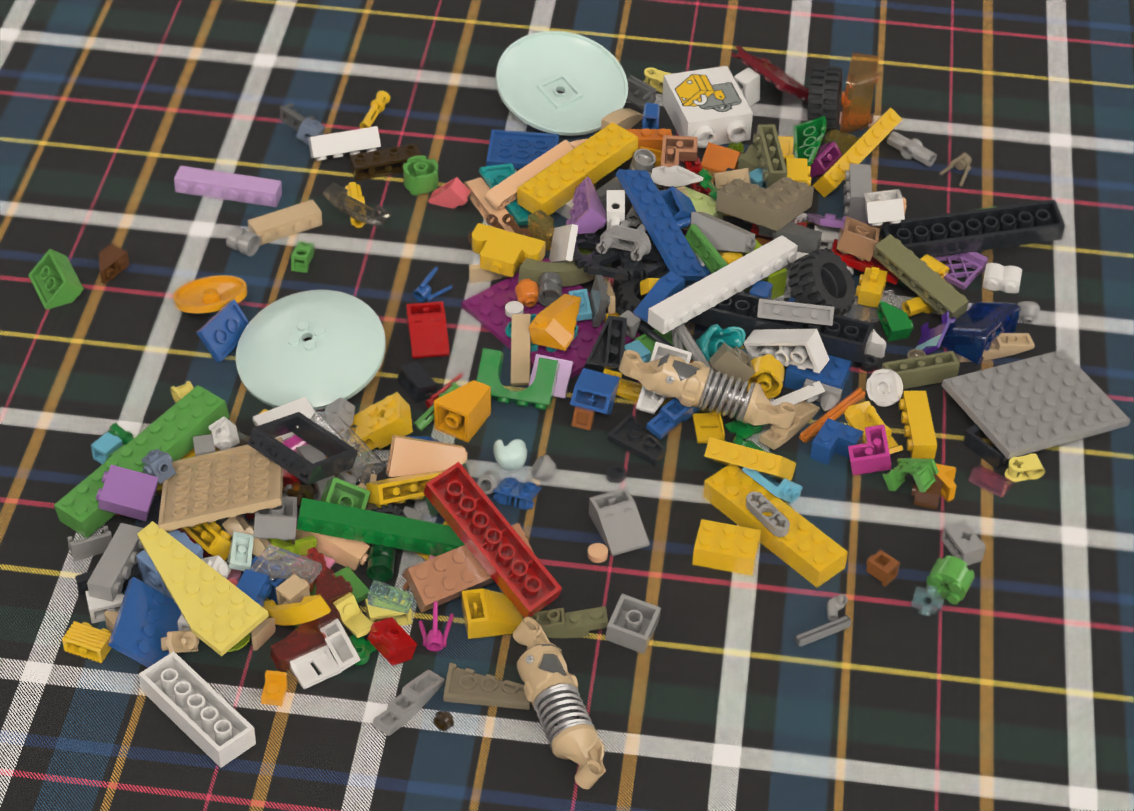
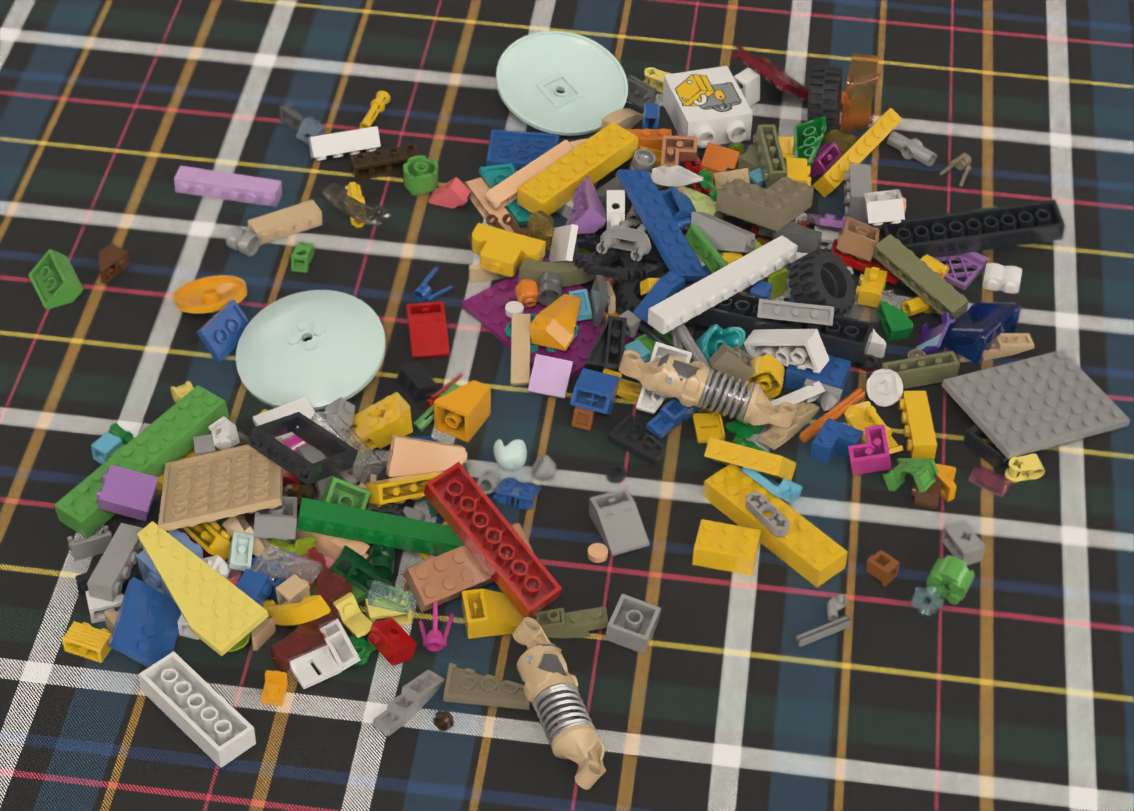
sand blue brick [141,449,176,484] -> none
tan hips [161,630,199,654] -> none
green arch [477,348,560,410] -> none
light grey cone [1015,301,1040,323] -> none
none -> dark green slope [330,545,394,597]

